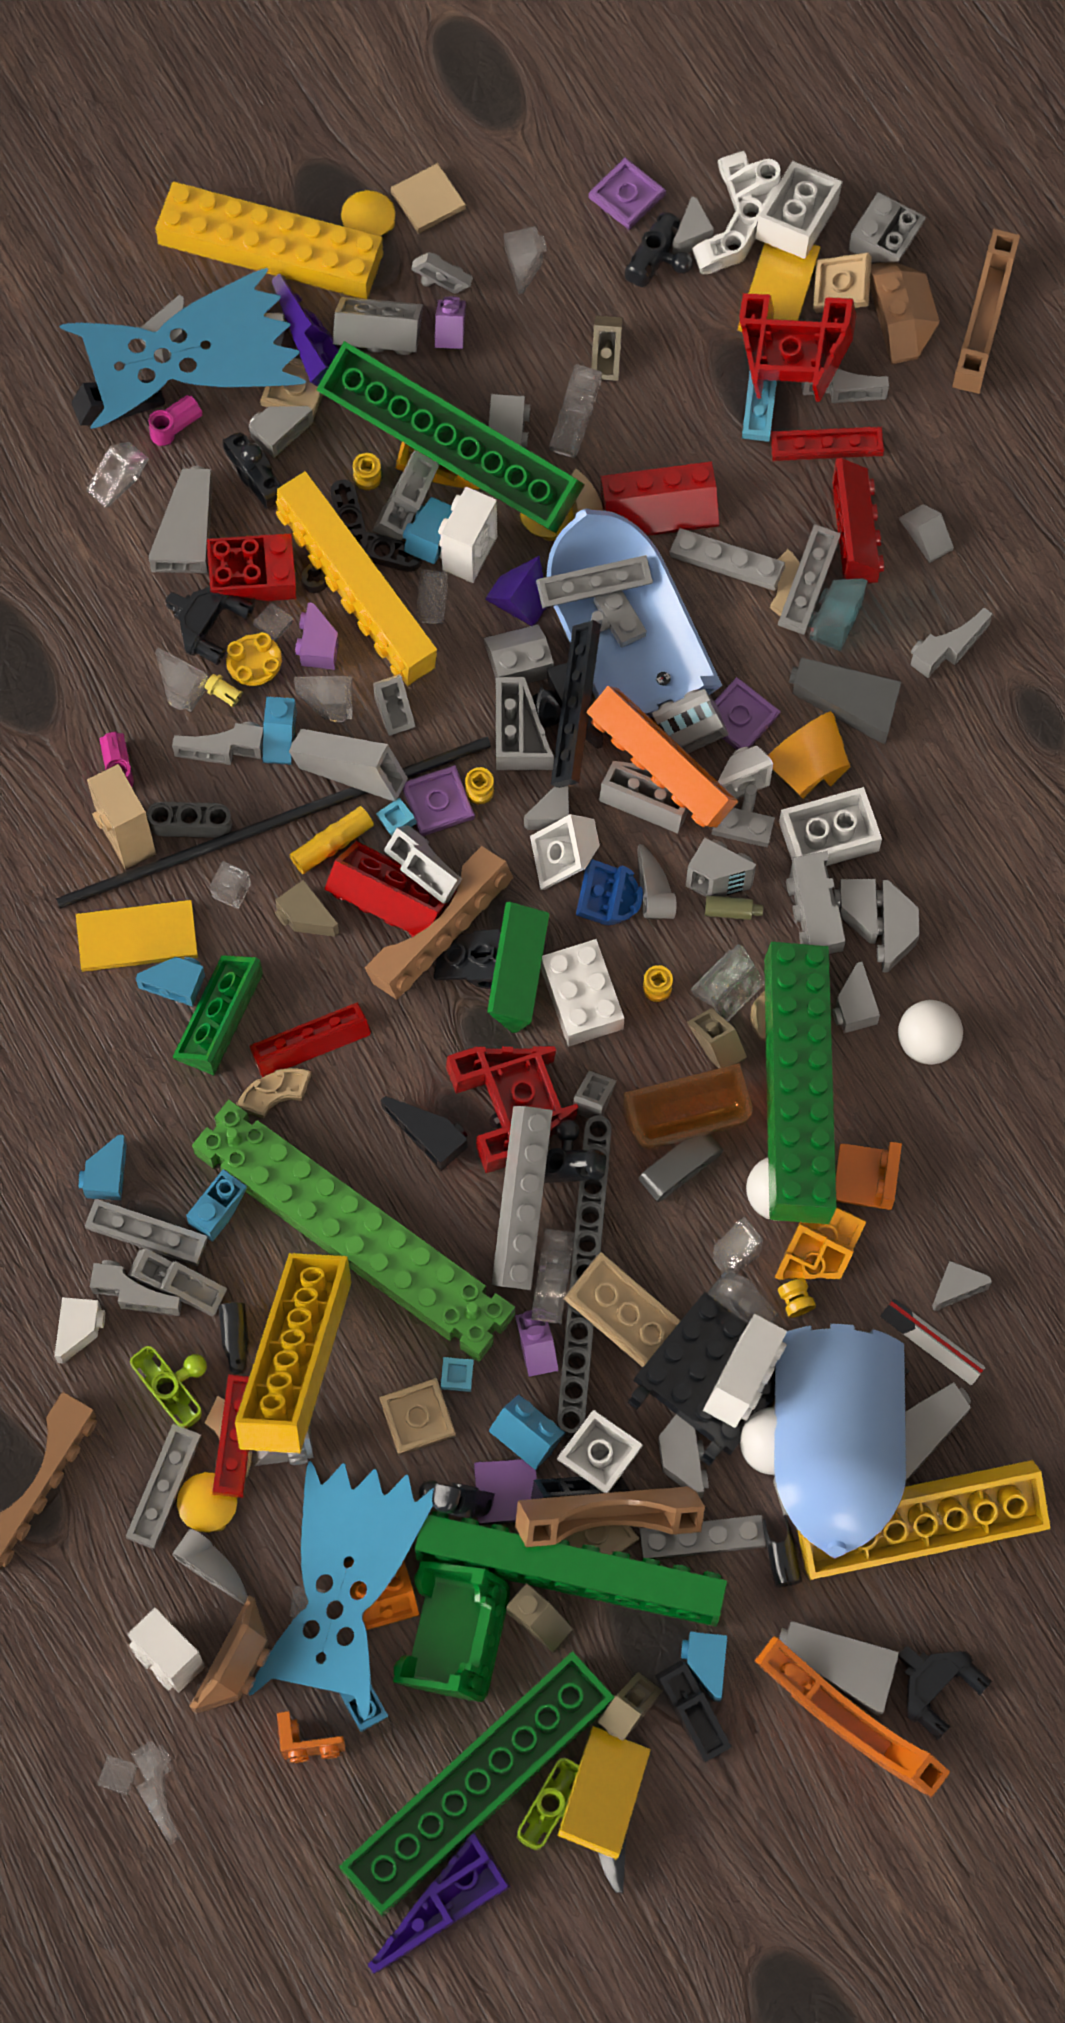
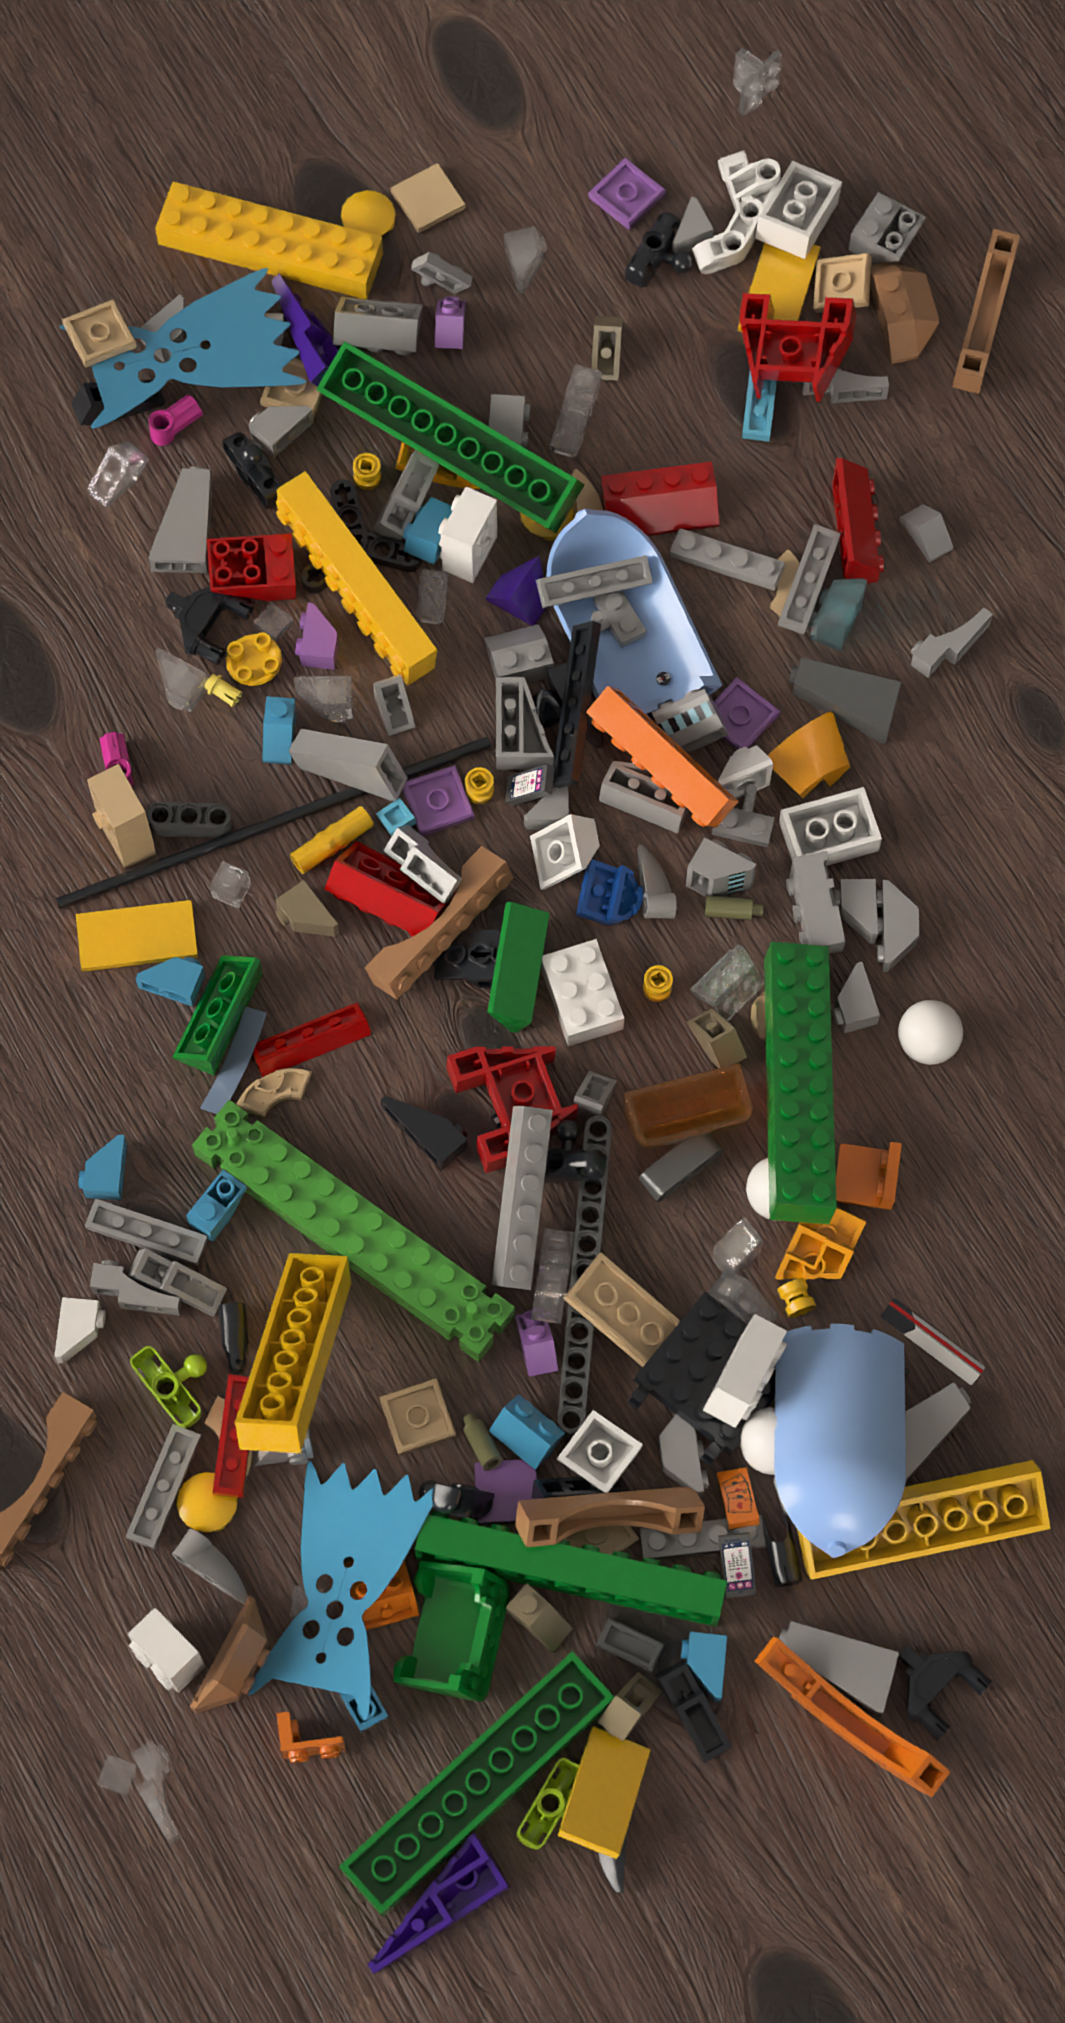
light grey slope [172,722,263,765] -> none
medium azure plate [441,1357,474,1392] -> none
red tile [770,426,884,461] -> none
light grey slope [932,1261,992,1312] -> none
none -> tan tile [62,299,137,368]
none -> sand blue sticker [200,1006,267,1114]
none -> olive cylinder [463,1413,503,1471]
none -> tile [505,764,555,806]
none -> dark grey tile [595,1618,665,1673]
none -> orange tile [717,1467,760,1530]
none -> tile [718,1532,757,1598]
none -> clear bracket [733,47,782,116]

